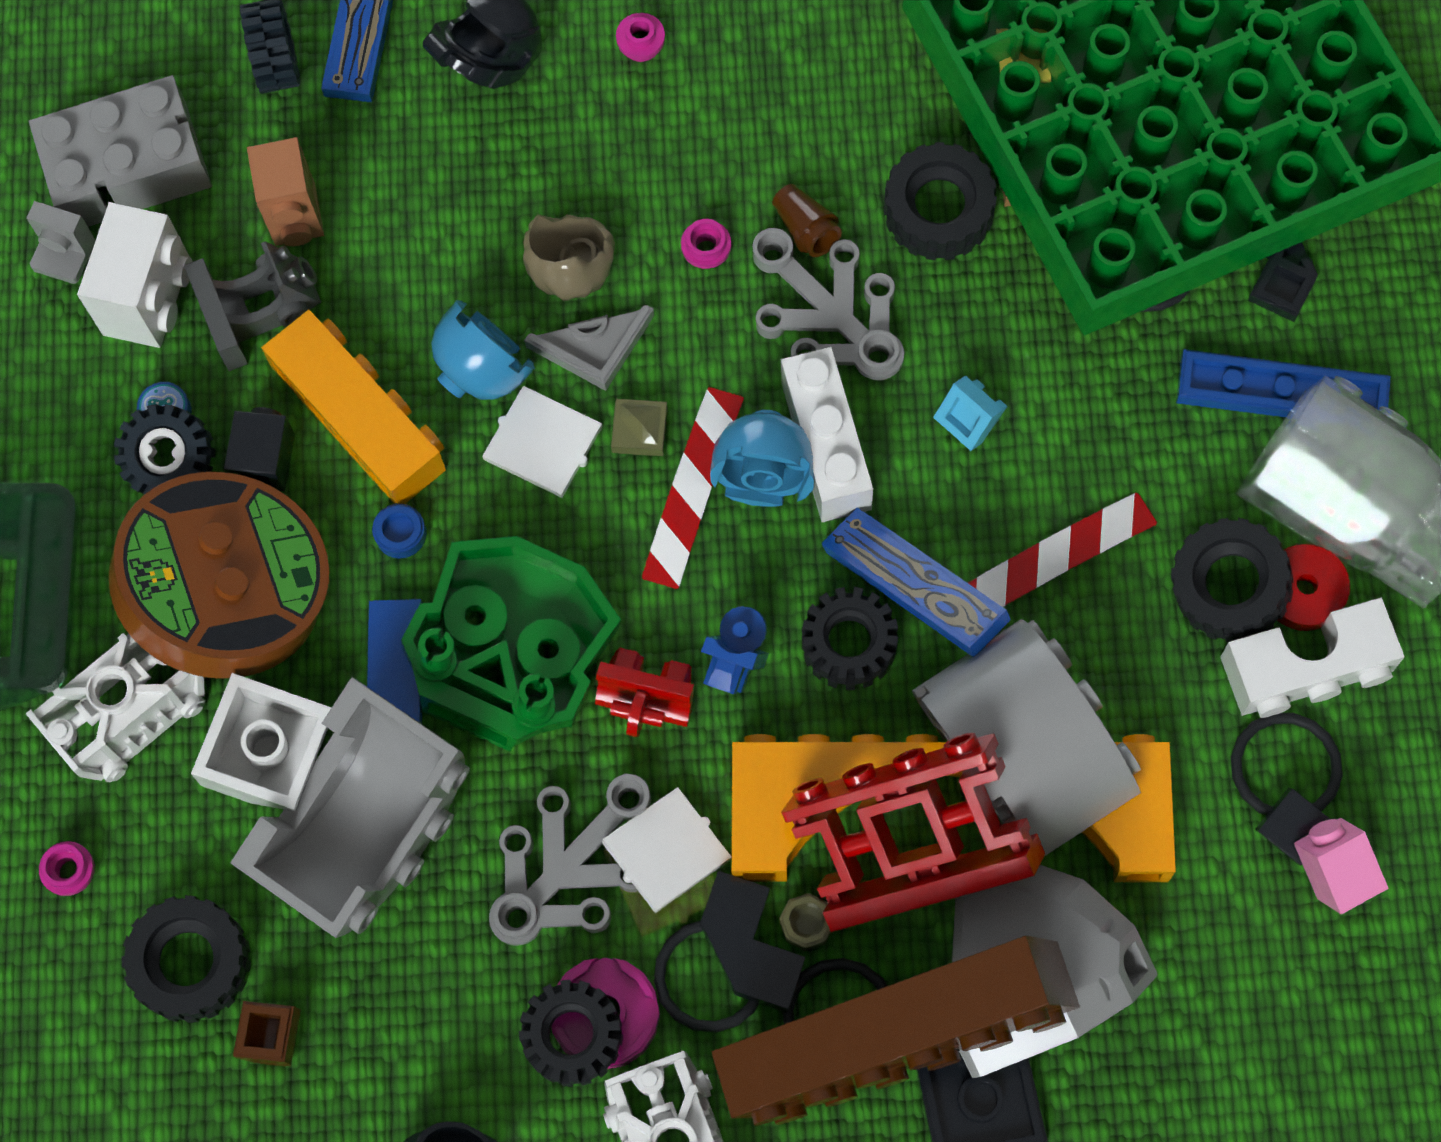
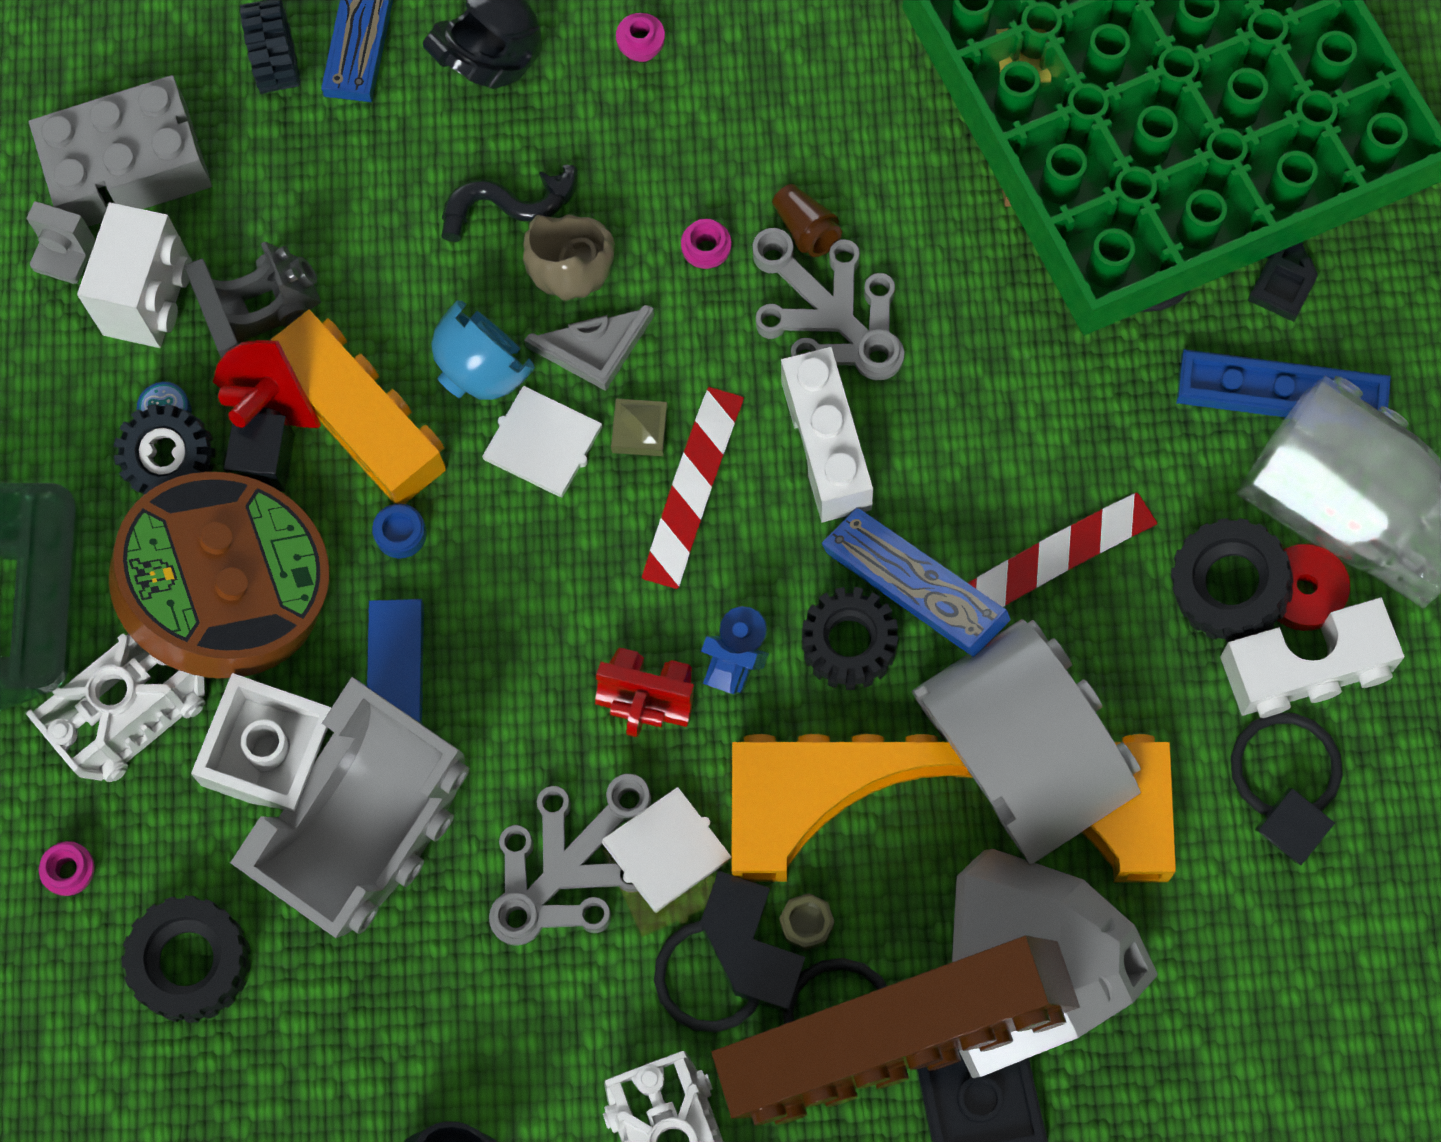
reddish brown brick [233,1001,301,1066] -> none
nougat brick [247,137,324,246] -> none
green brick [401,536,621,752] -> none
black tyre [519,980,623,1087] -> none
dark pink tile [551,958,660,1069] -> none
dark azure cylinder [710,410,814,507] -> none
red fence [781,732,1045,932] -> none
black tyre [884,142,997,260] -> none
medium azure tile [933,376,1007,451] -> none
bright pink brick [1294,818,1389,914] -> none
none -> red shield [213,340,321,428]
none -> black animal [441,165,578,242]

